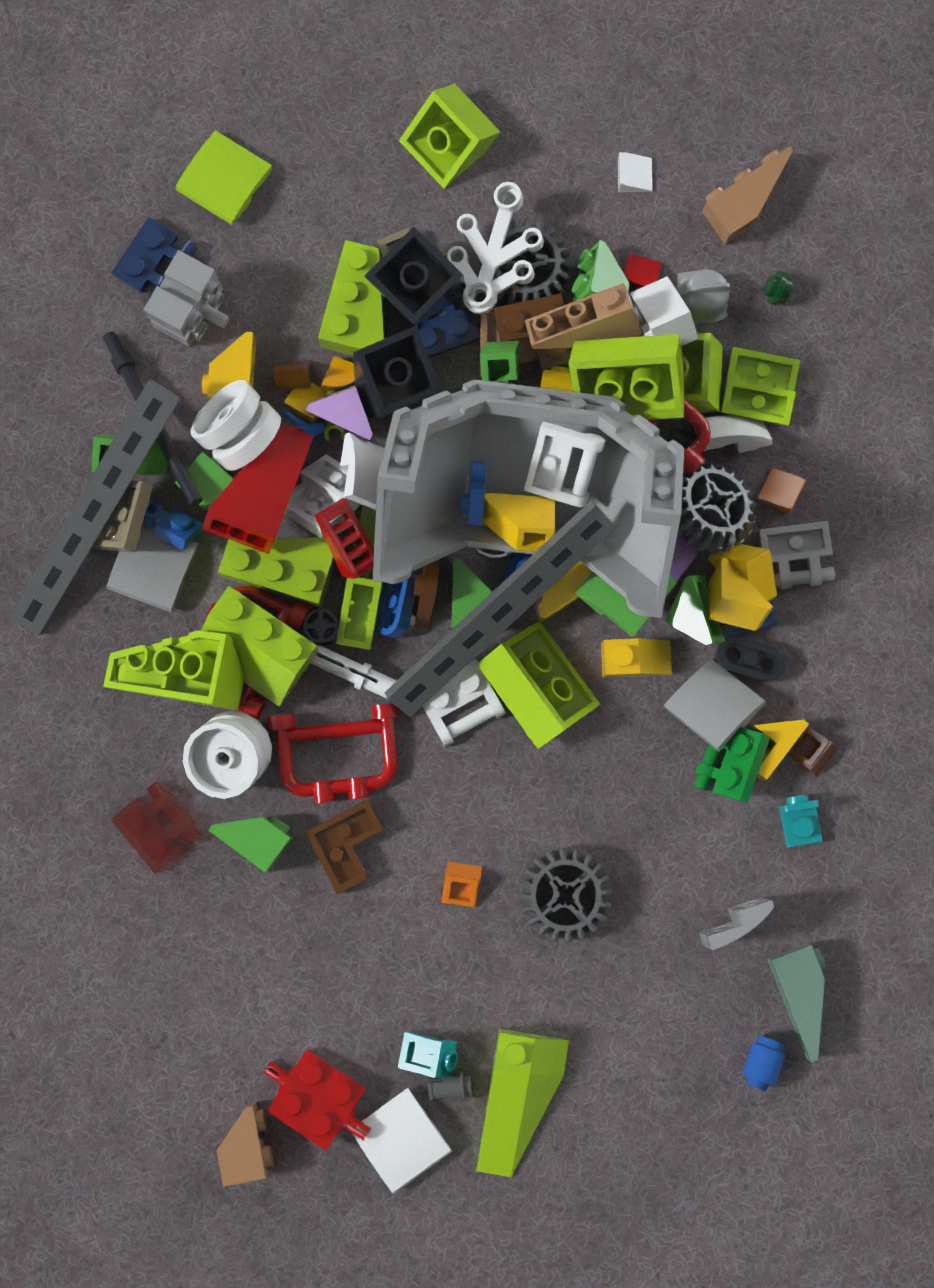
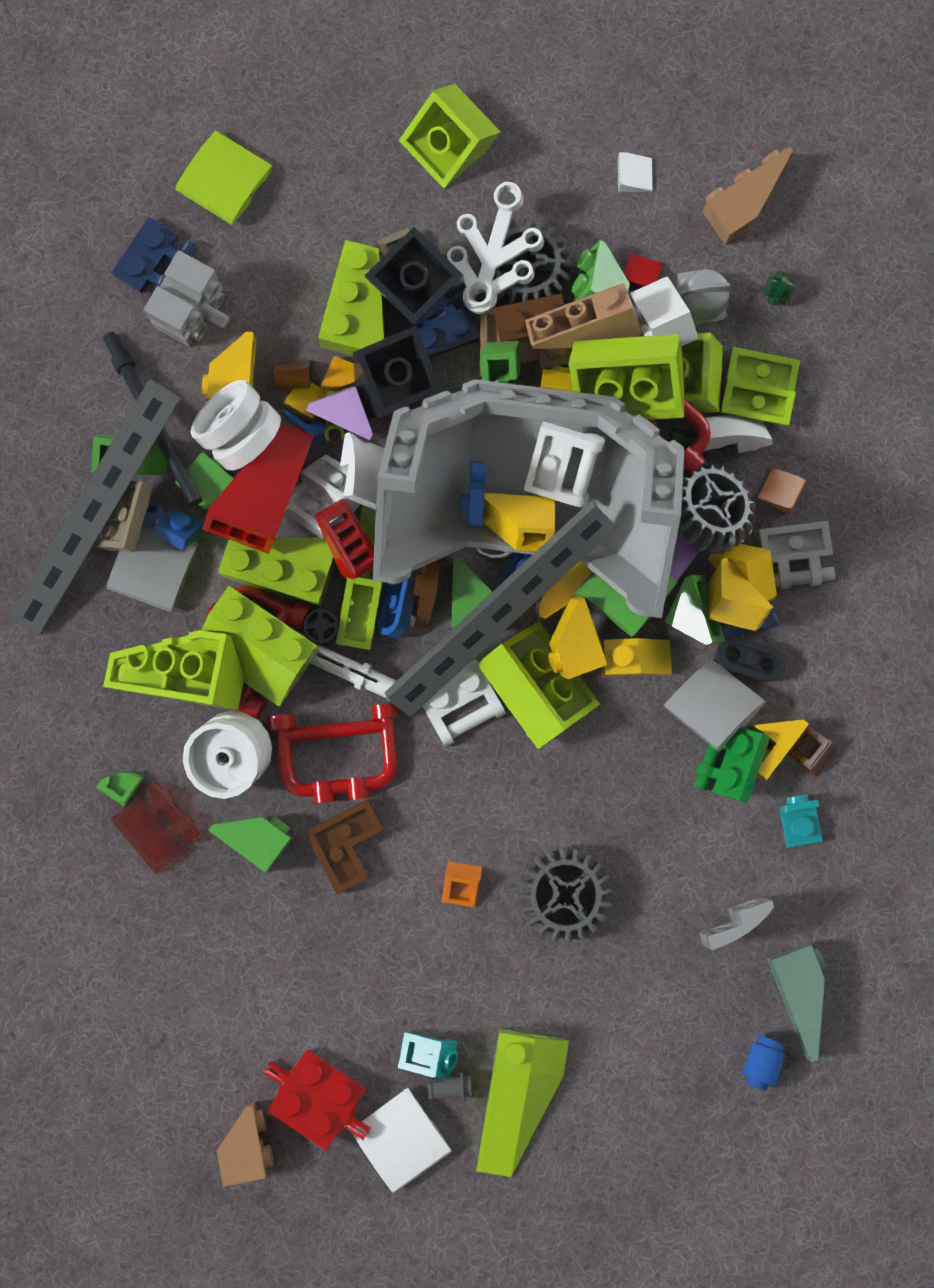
none -> bright green tile [96,772,145,807]
none -> yellow slope [548,596,607,679]

